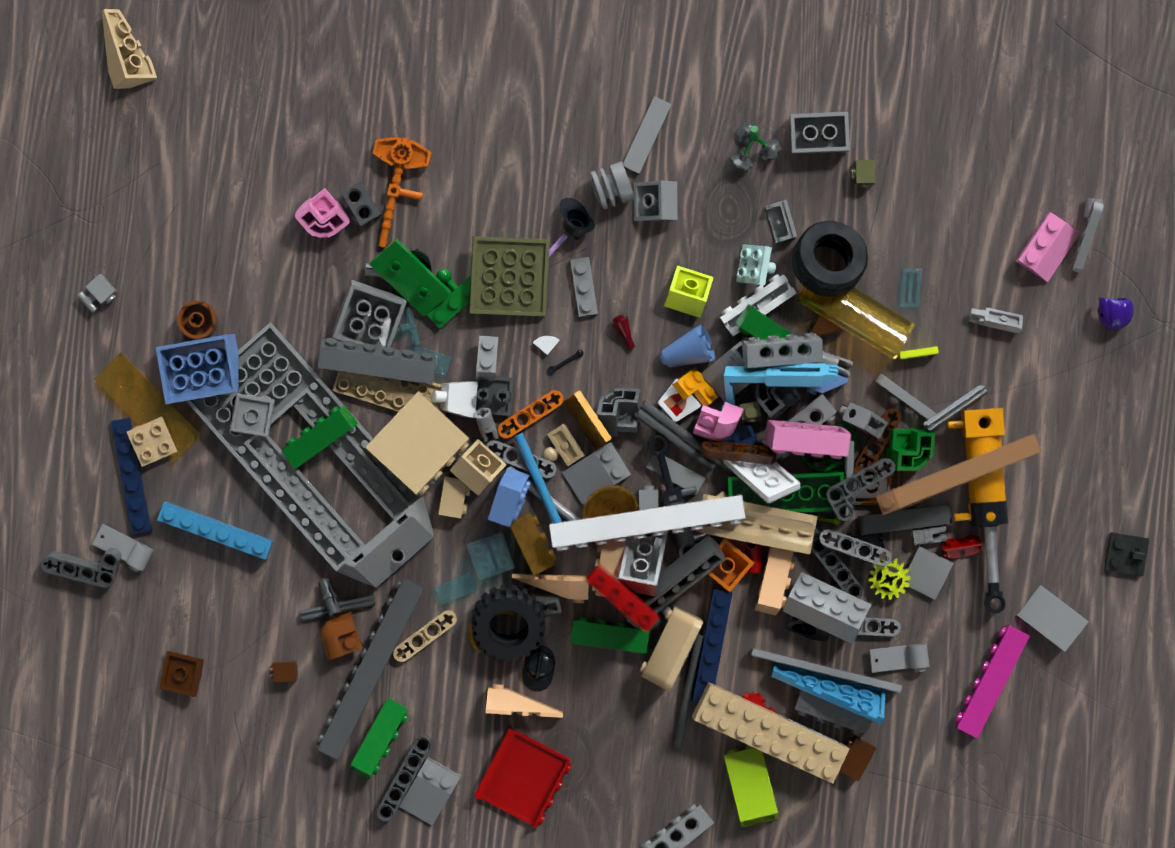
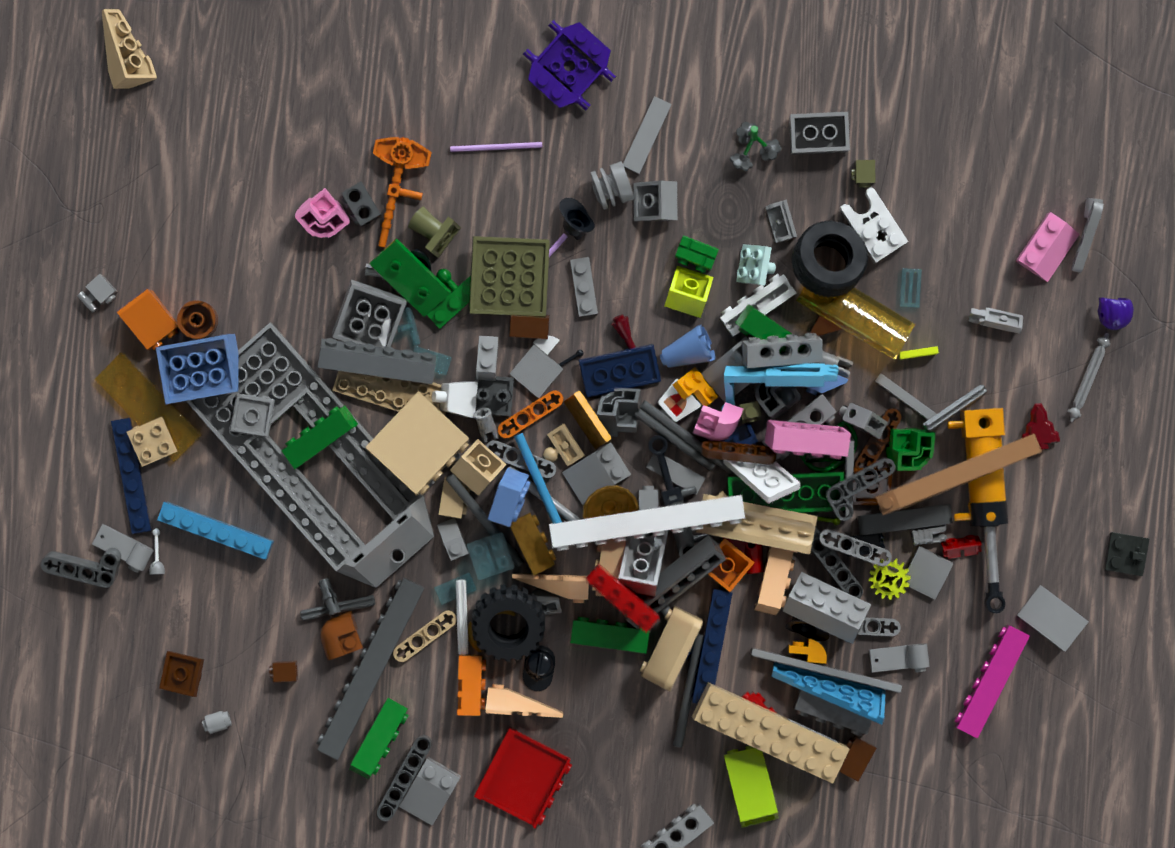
none -> orange slope [117,289,179,351]
none -> hinge [149,528,165,575]
none -> light grey brick [202,711,232,734]
none -> olive plant [408,206,461,258]
none -> light grey slope [437,517,470,561]
none -> dark grey piece [446,474,524,567]
none -> lavender axle [450,142,542,152]
none -> white axle [456,579,468,655]
none -> orange wedge [457,655,486,716]
none -> reddish brown hinge [509,315,550,339]
none -> light grey tile [510,344,563,398]
none -> dark purple piece [523,20,616,111]
none -> dark blue tile [578,344,661,398]
none -> green brick [675,235,719,273]
none -> light orange brick [788,638,827,664]
none -> white brick [840,187,908,263]
none -> dark red rock [1022,403,1060,449]
none -> light grey wheel [1068,333,1111,422]

